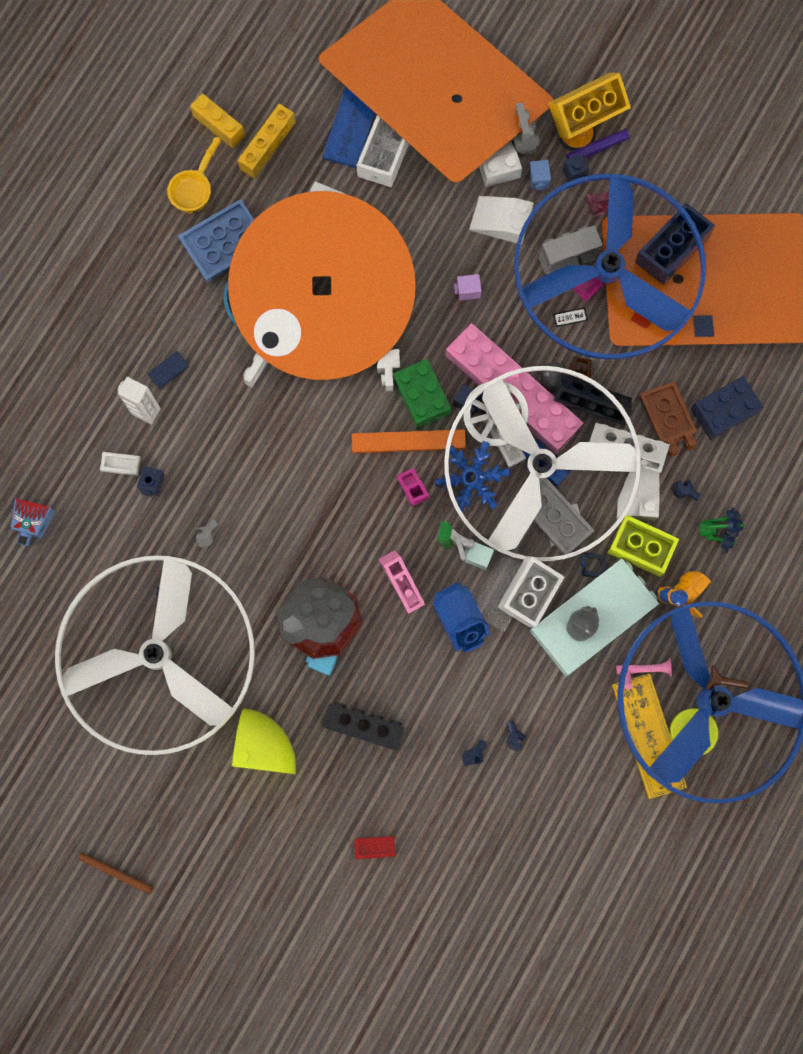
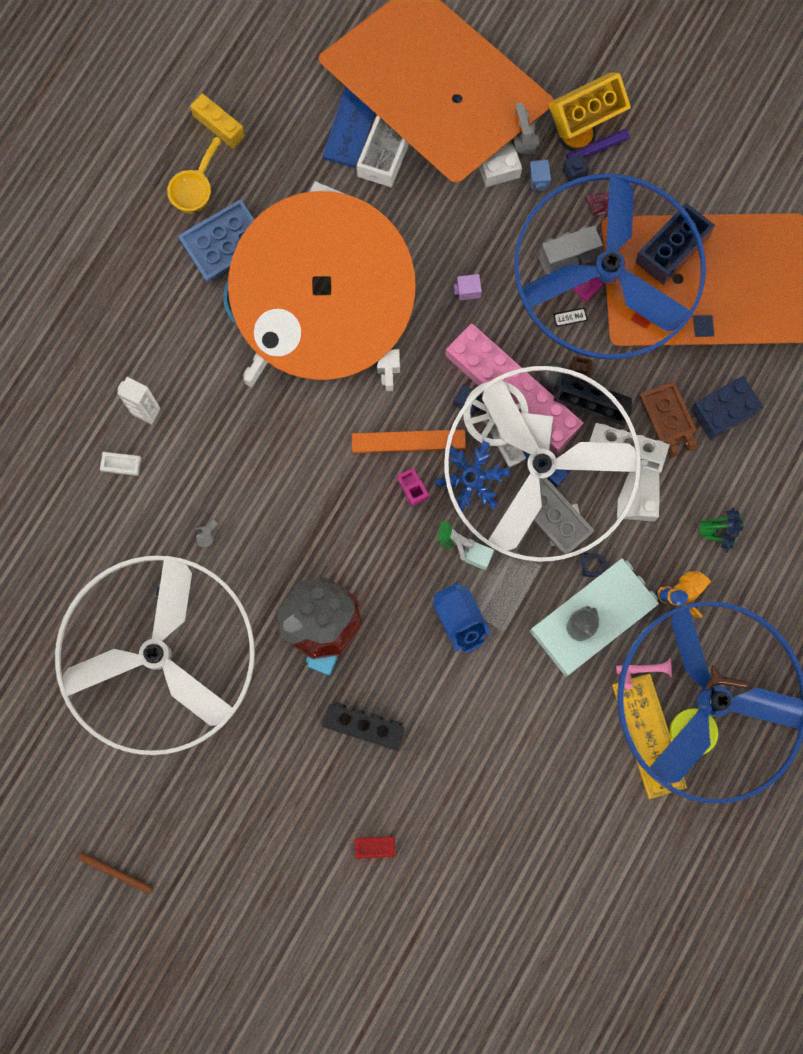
torso [11,498,55,546] -> none
dark blue brick [137,466,165,497] -> none
dark blue tile [147,351,189,389] -> none
neon yellow brick [232,708,296,775] -> none
yellow brick [238,104,296,179] -> none
bright pink slope [378,550,425,614] -> none
green brick [393,359,451,429] -> none
dark blue piece [462,740,487,766] -> none
white slope [469,196,533,245] -> none
white brick [497,556,564,627] -> none
dark blue piece [506,721,526,751] -> none
neon yellow brick [607,515,679,577] -> none
dark blue piece [672,479,701,501] -> none
none -> white sticker [513,413,553,450]

